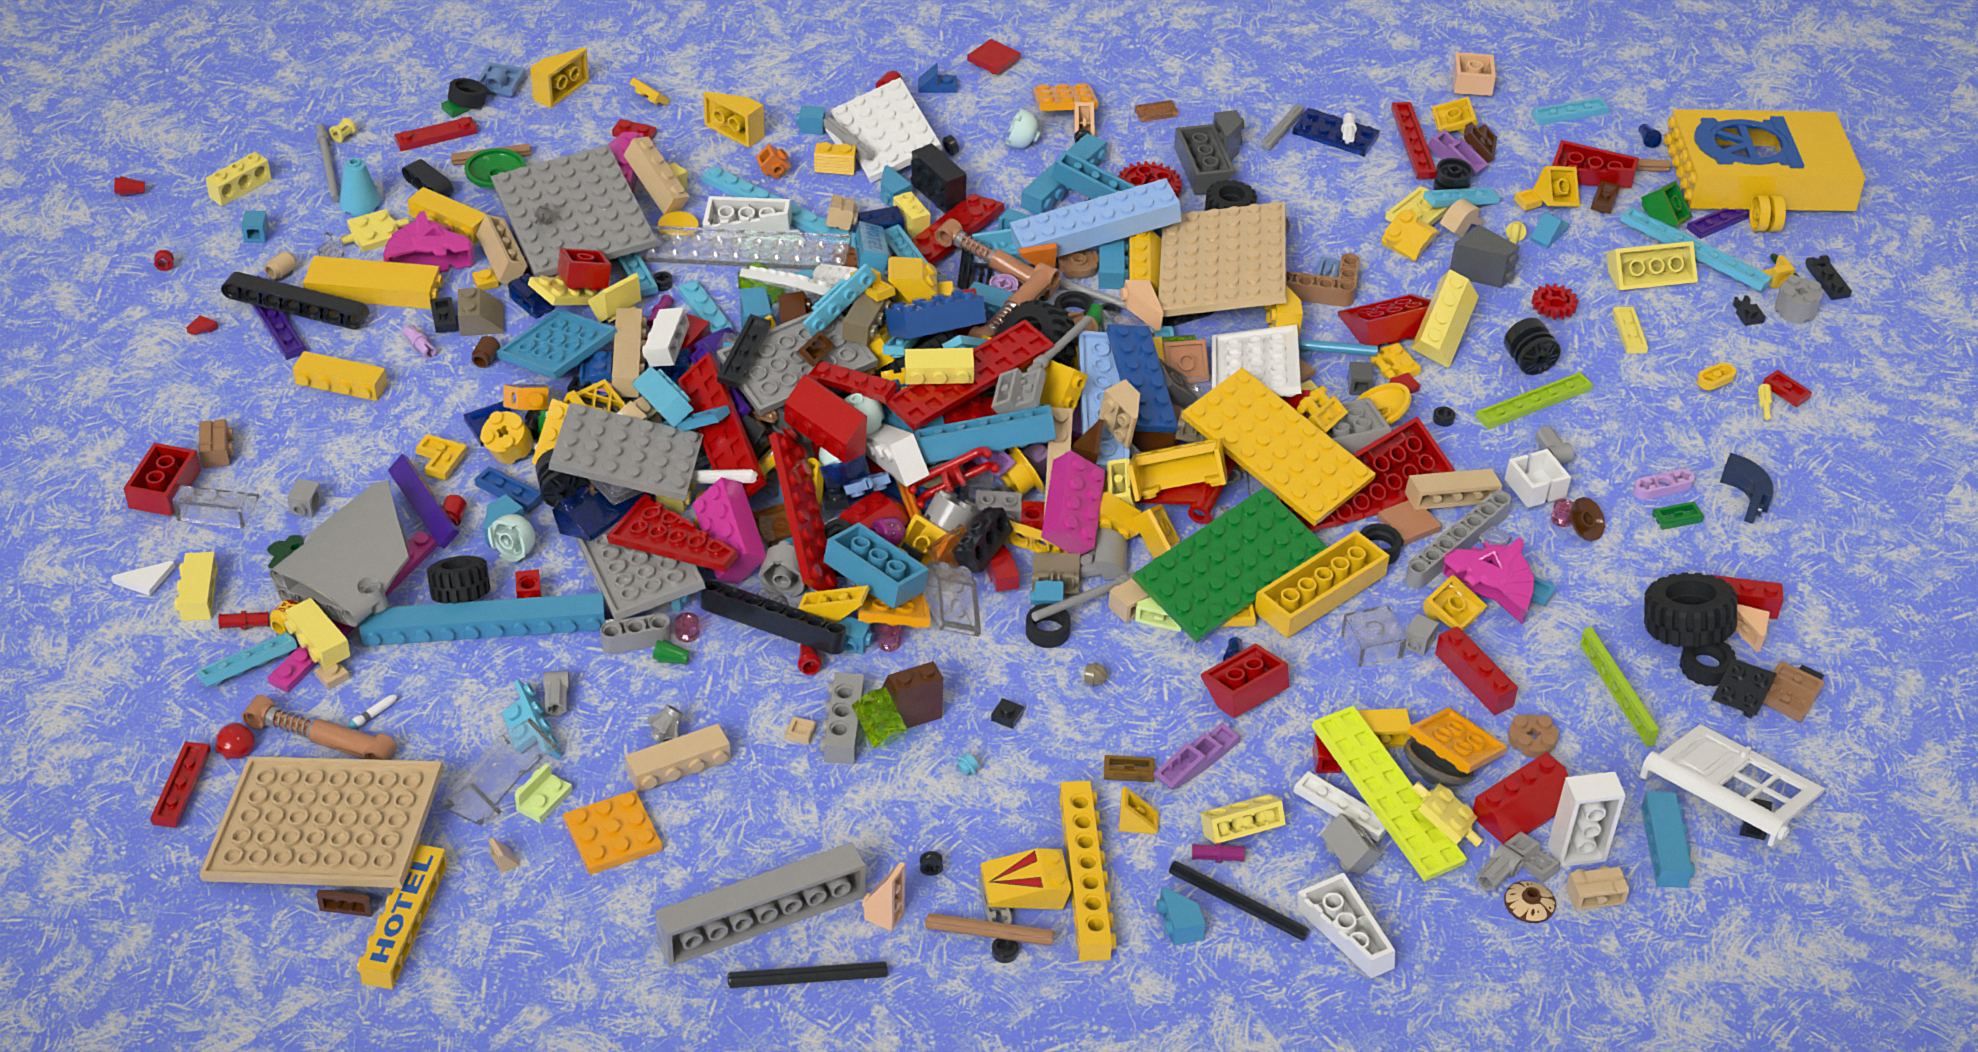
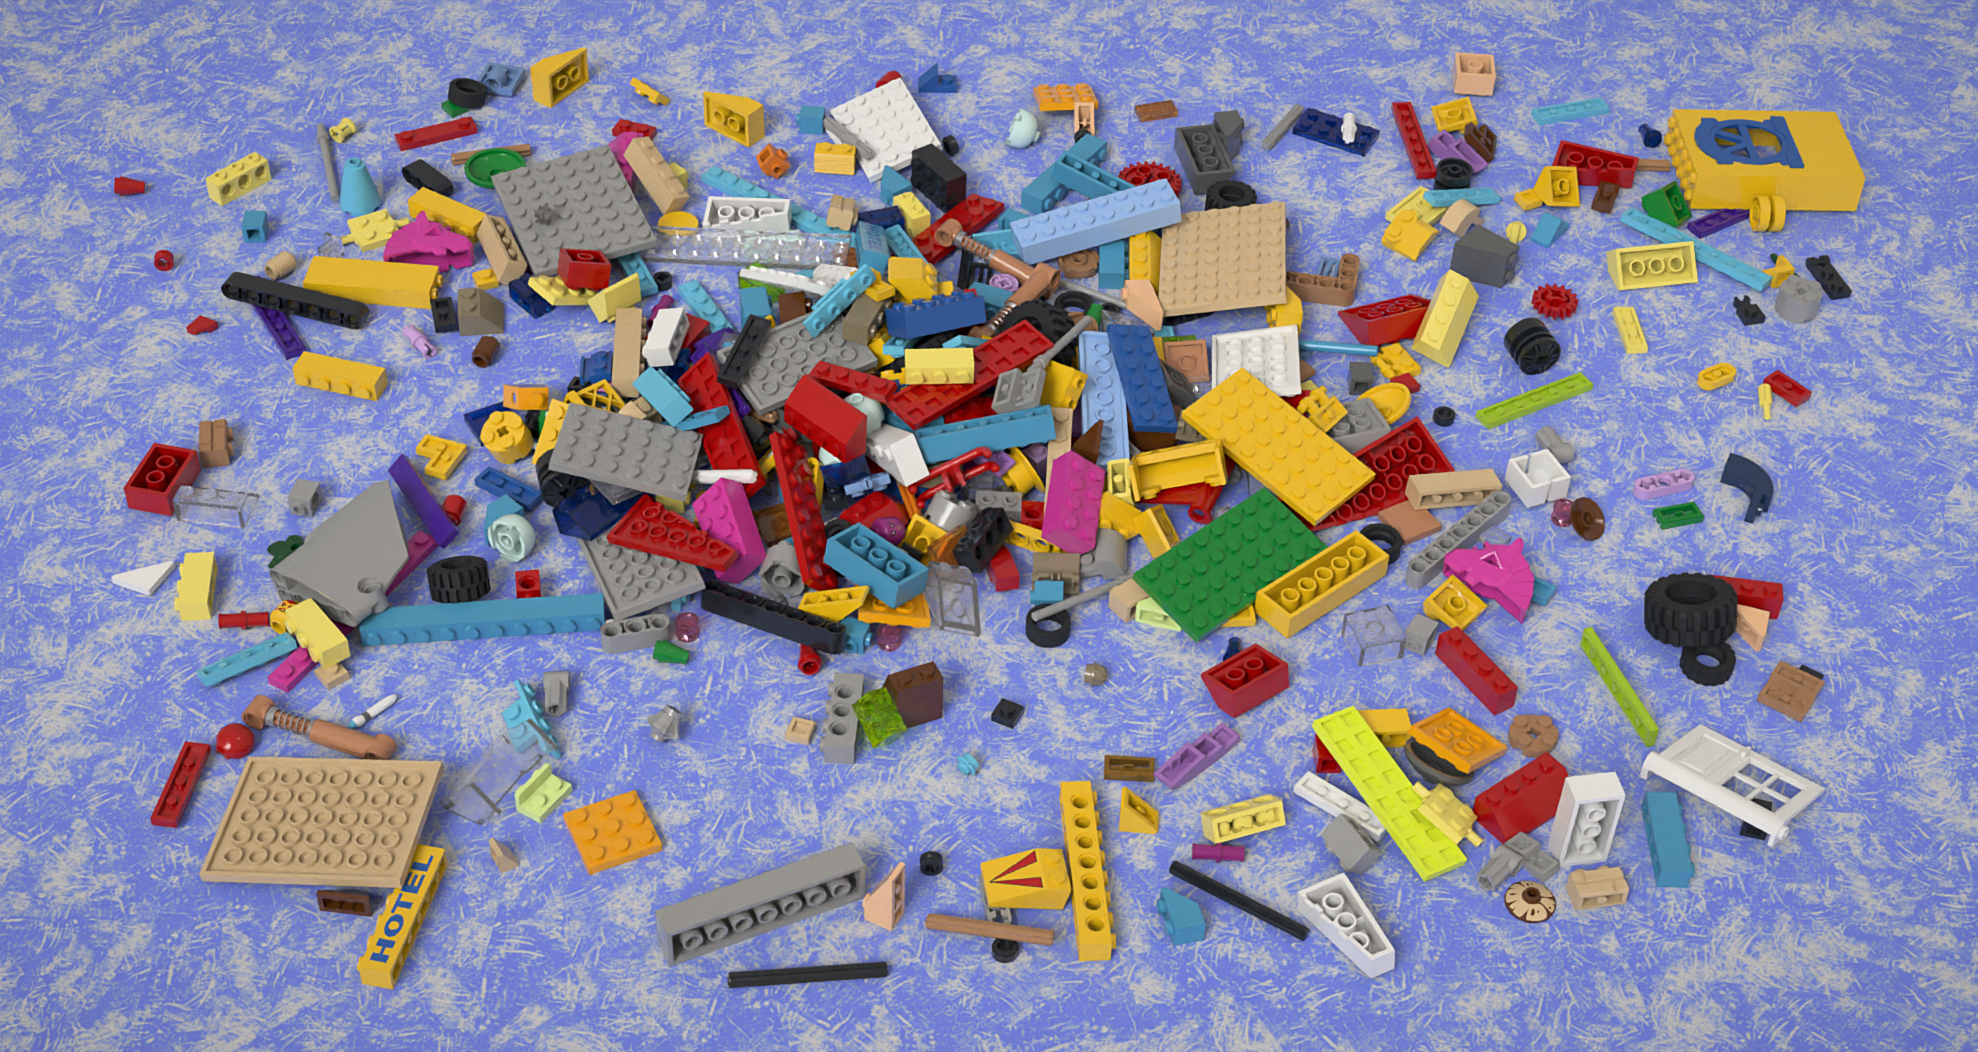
dark azure plate [496,308,617,379] -> none
tan brick [625,723,731,793] -> none
reddish brown slope [795,330,835,367] -> none
red tile [967,39,1021,75] -> none
orange tile [1018,243,1057,267] -> none
tan slope [1098,379,1140,449] -> none
black hinge [1712,658,1777,718] -> none

